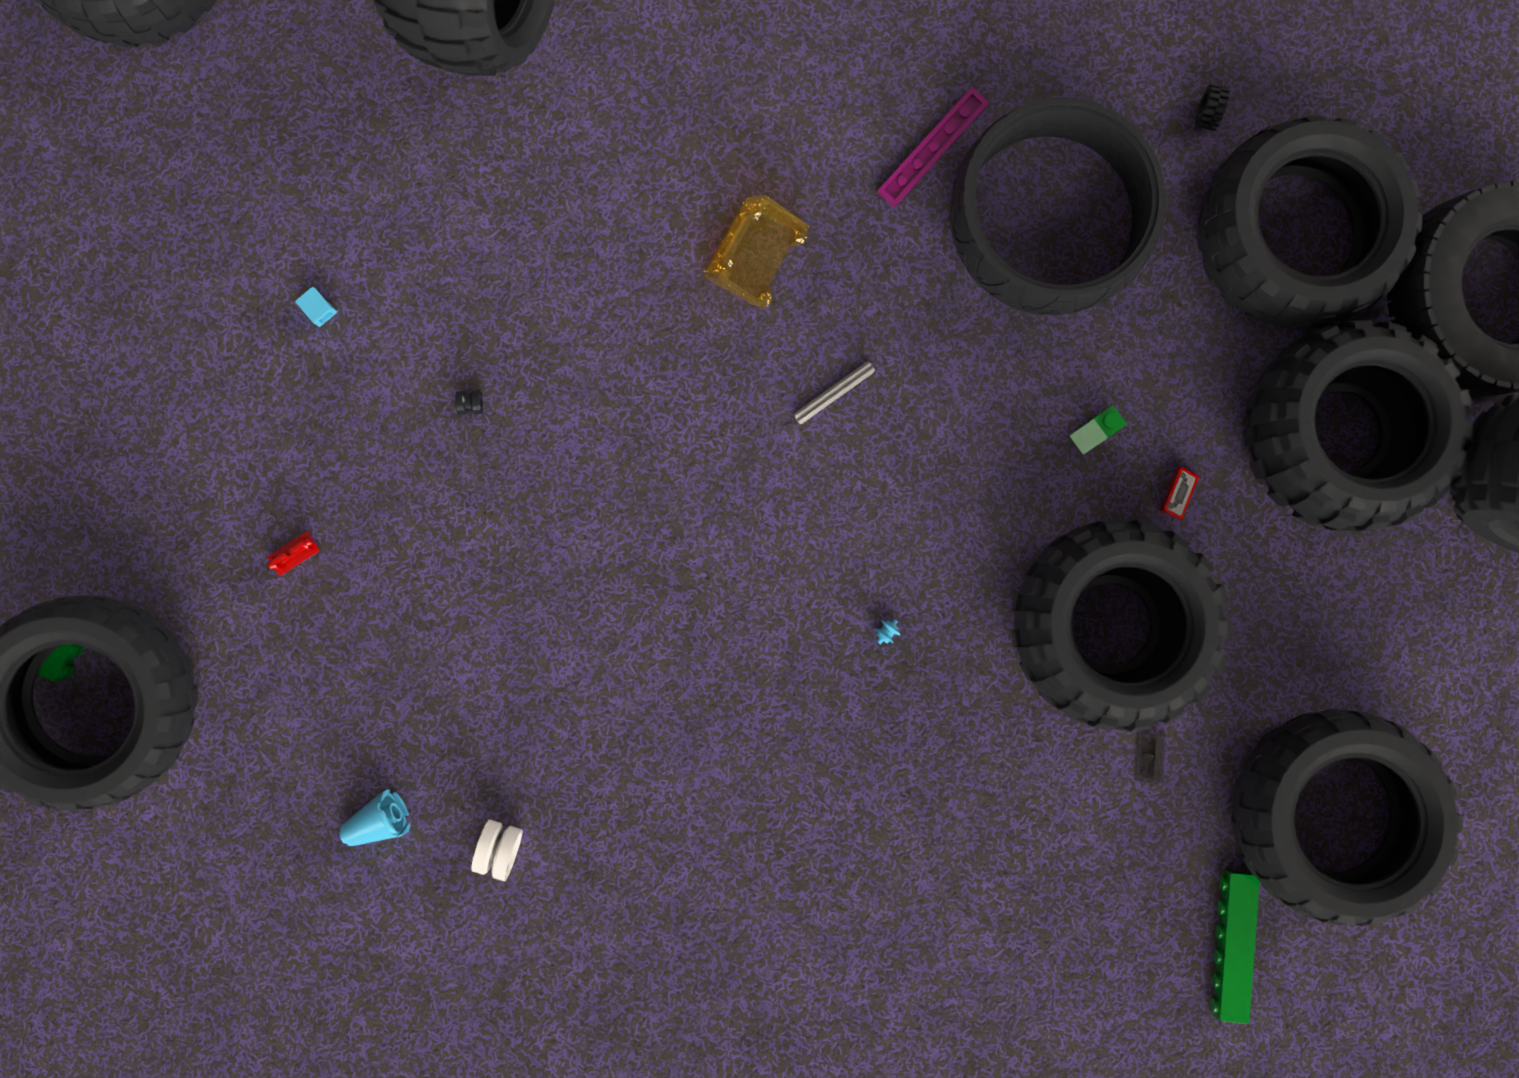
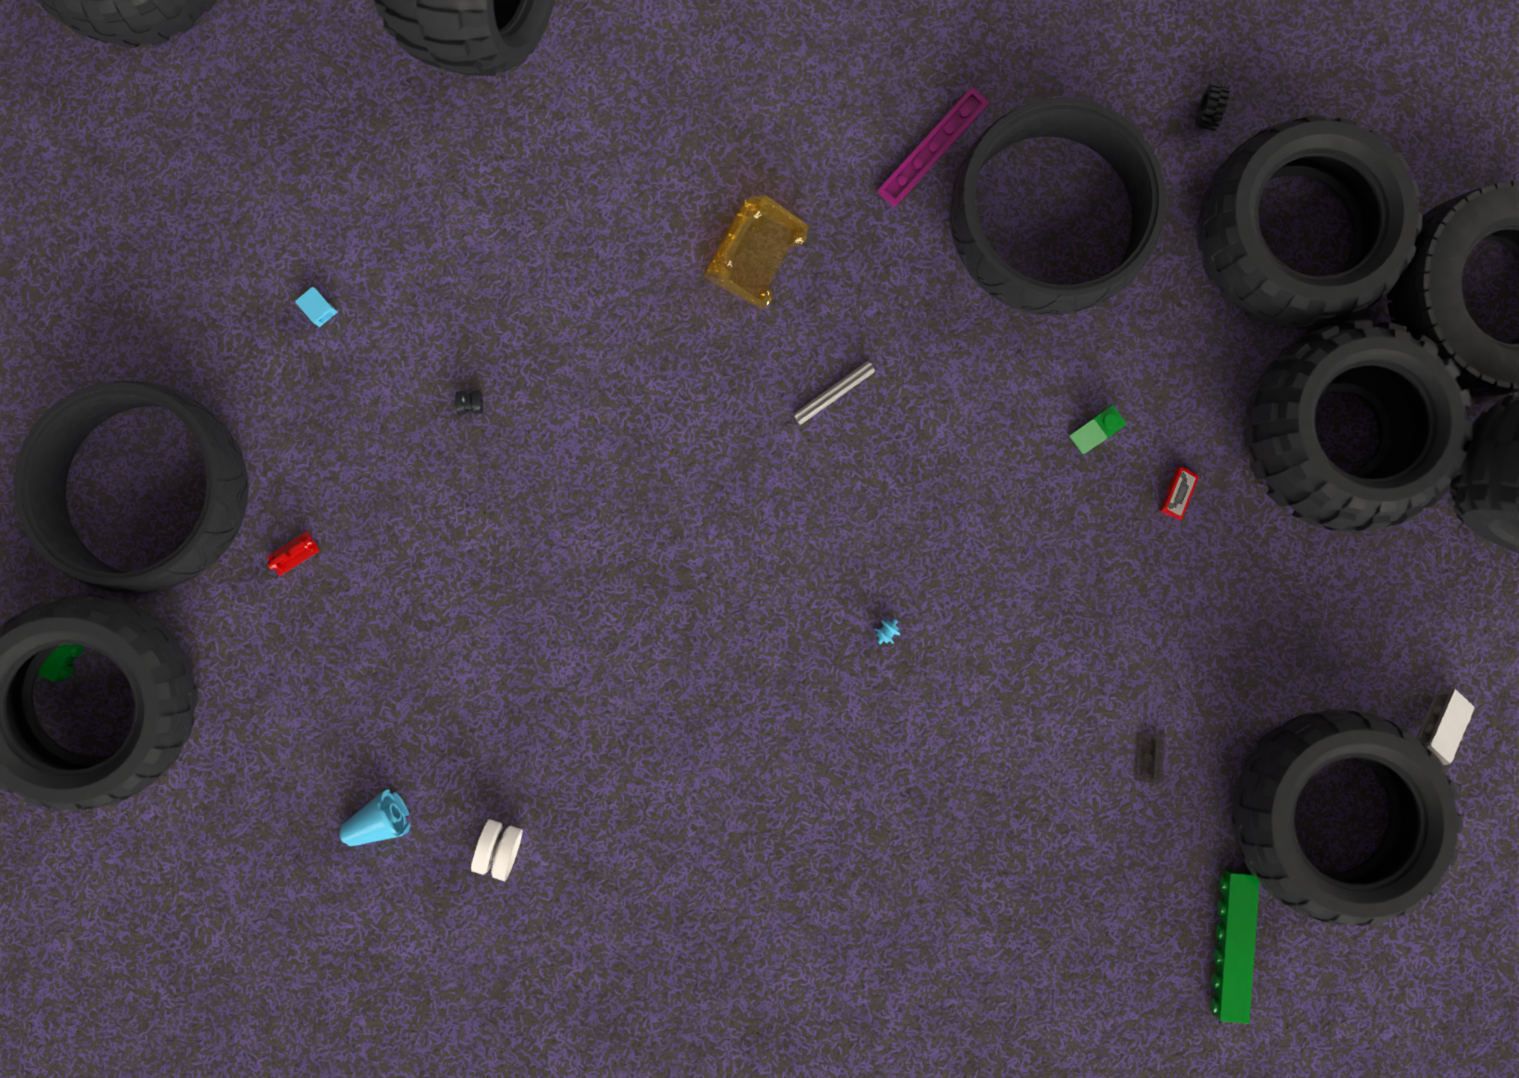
black tyre [1011,518,1232,731] -> none
none -> black tyre [14,380,248,594]
none -> brick [1416,689,1475,765]

